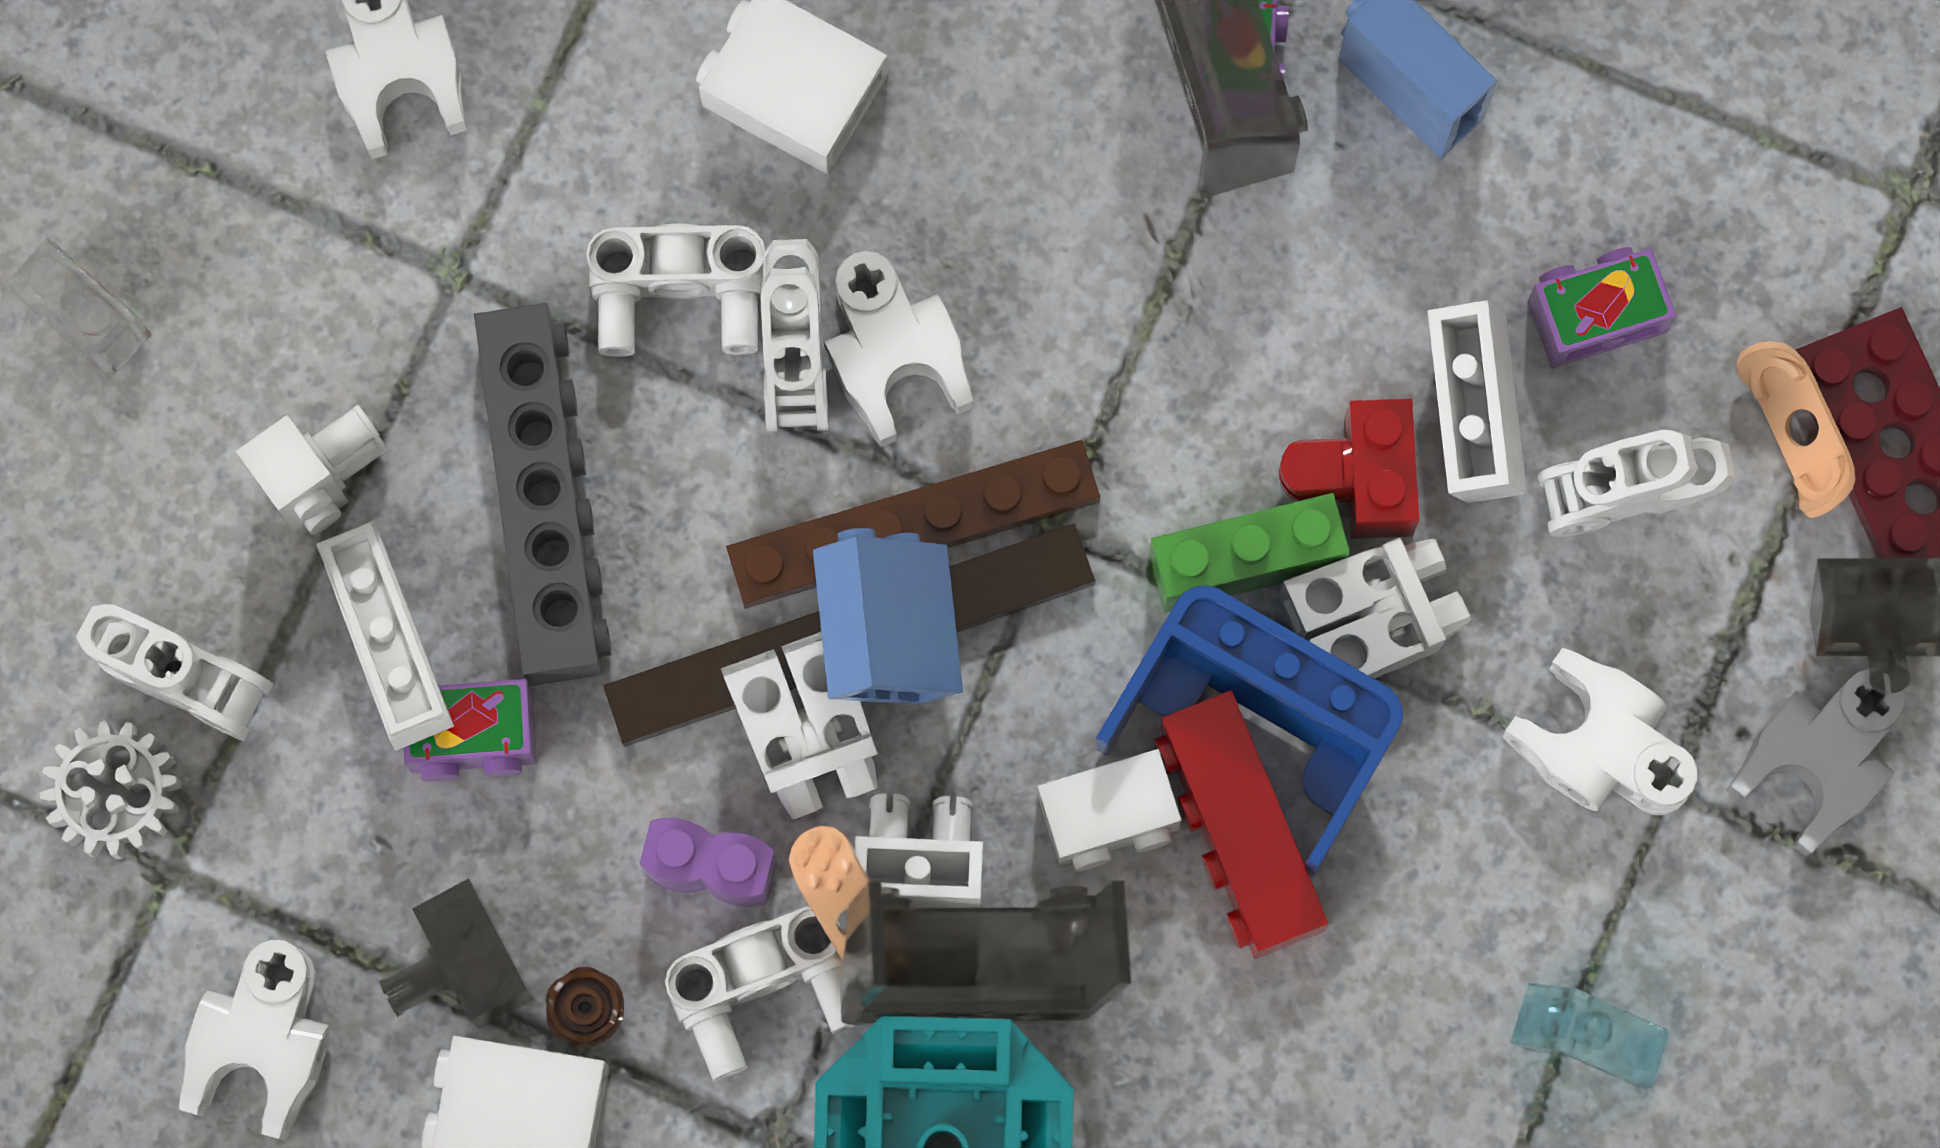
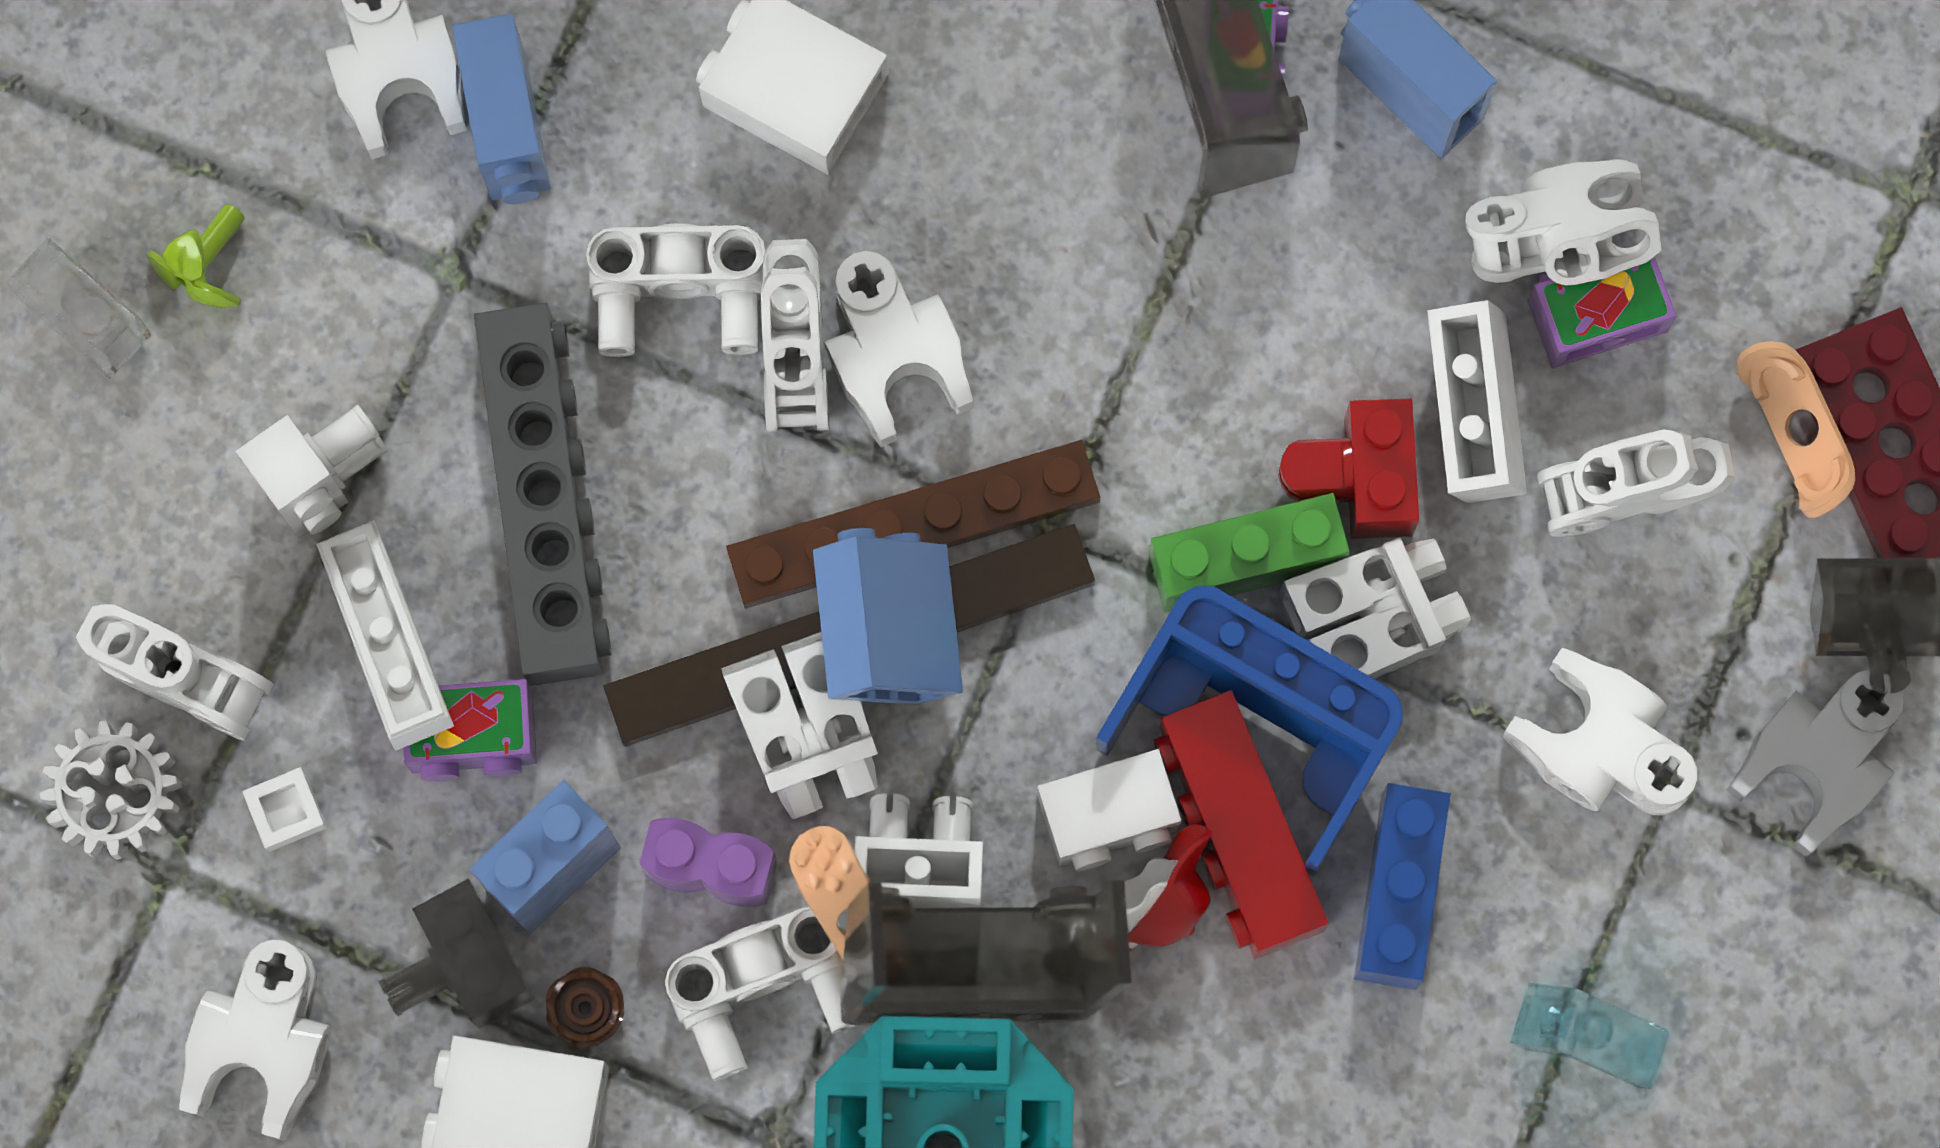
none -> lime plant [146,204,245,308]
none -> white plate [242,767,327,852]
none -> medium blue brick [452,13,551,204]
none -> medium blue brick [469,779,621,935]
none -> red hair [1046,824,1212,962]
none -> blue brick [1354,783,1451,990]
none -> white piece [1466,159,1662,285]

